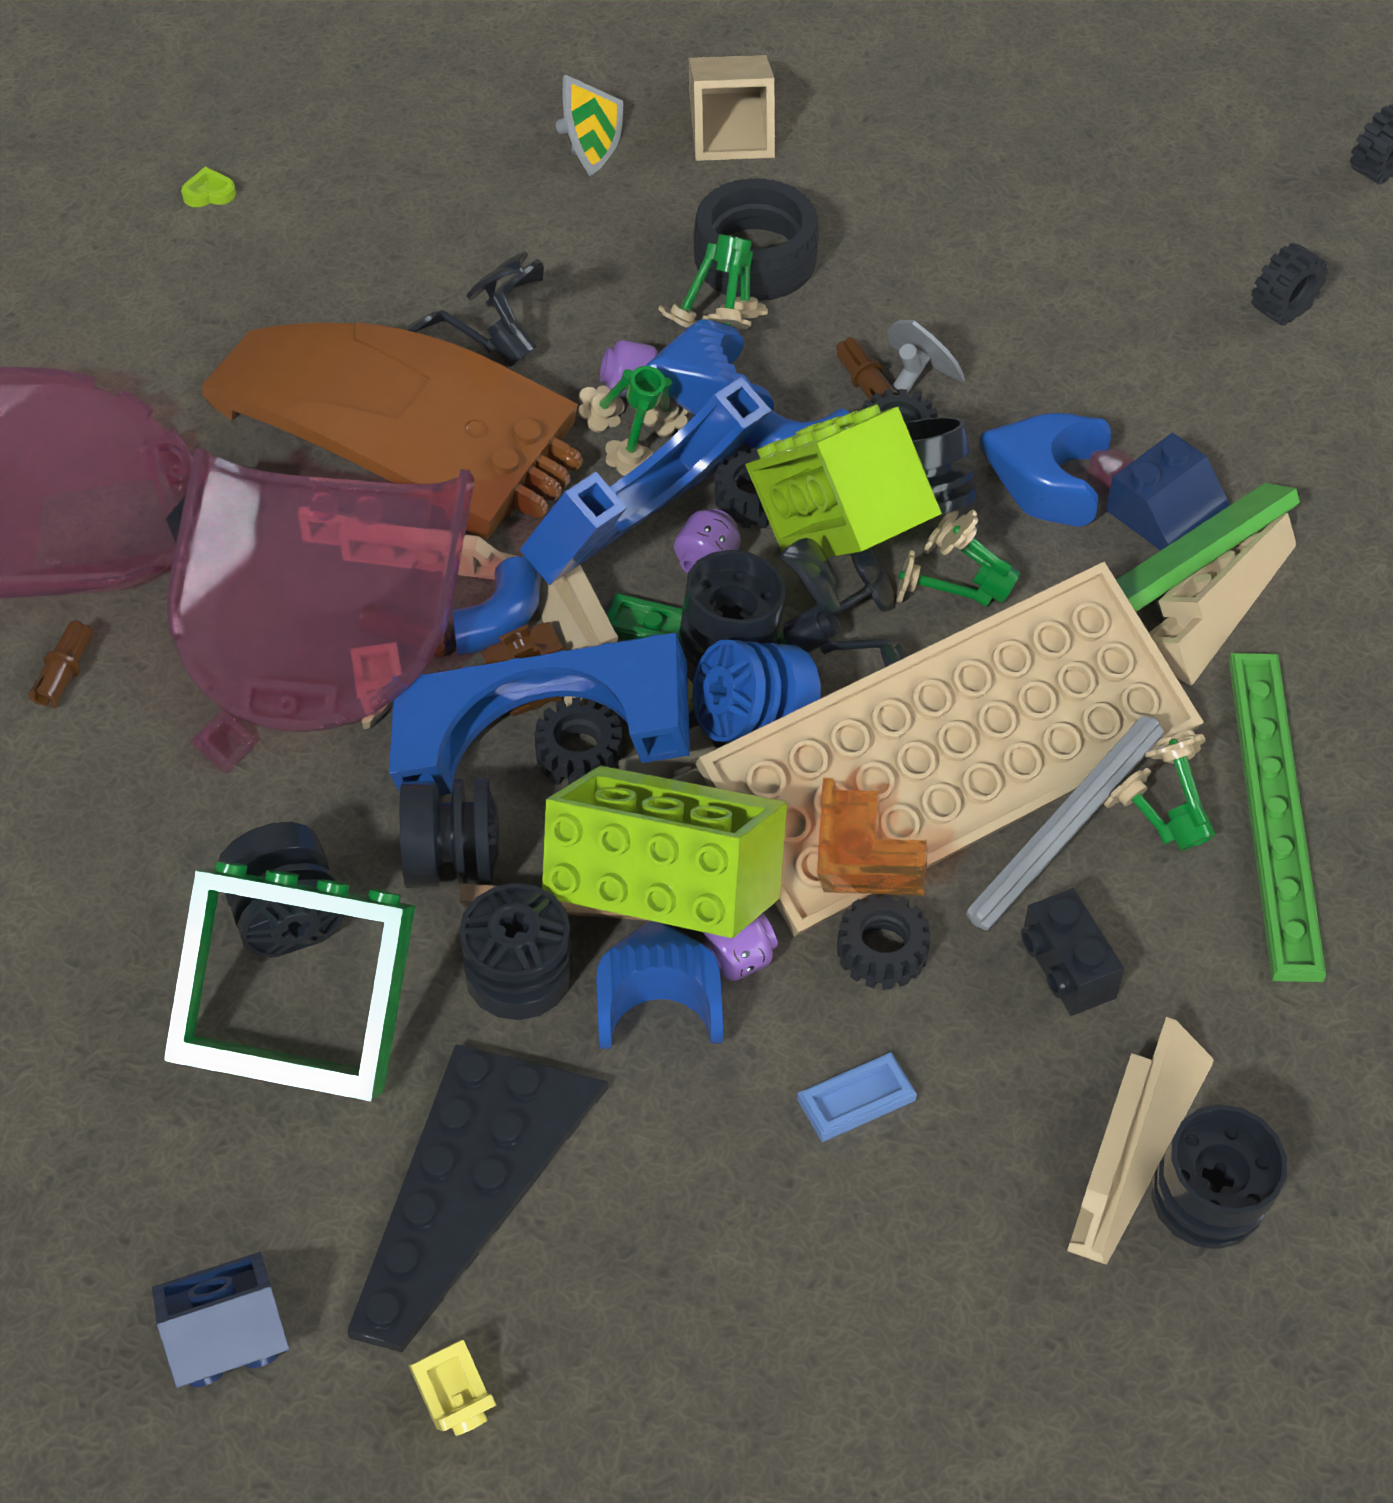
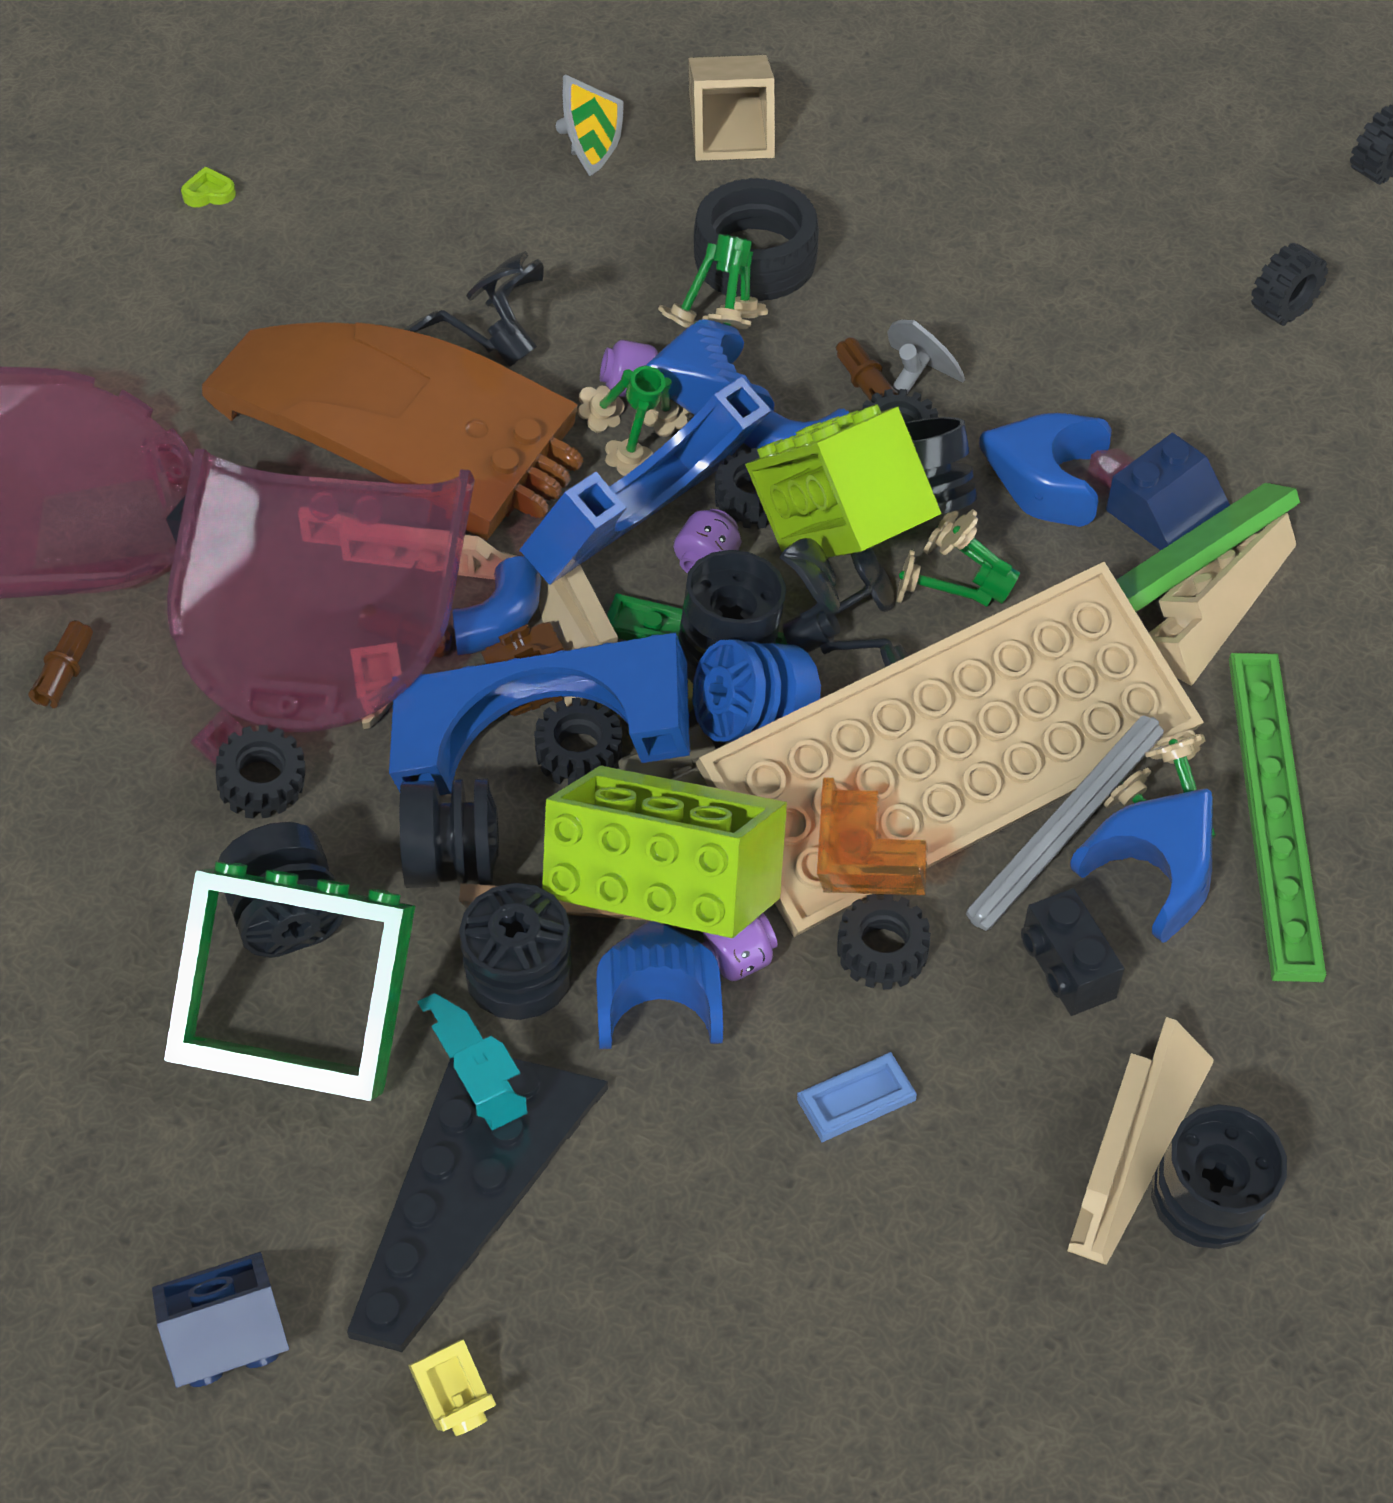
none -> black tyre [216,725,305,819]
none -> teal piece [417,993,527,1130]
none -> blue animal [1070,789,1213,943]

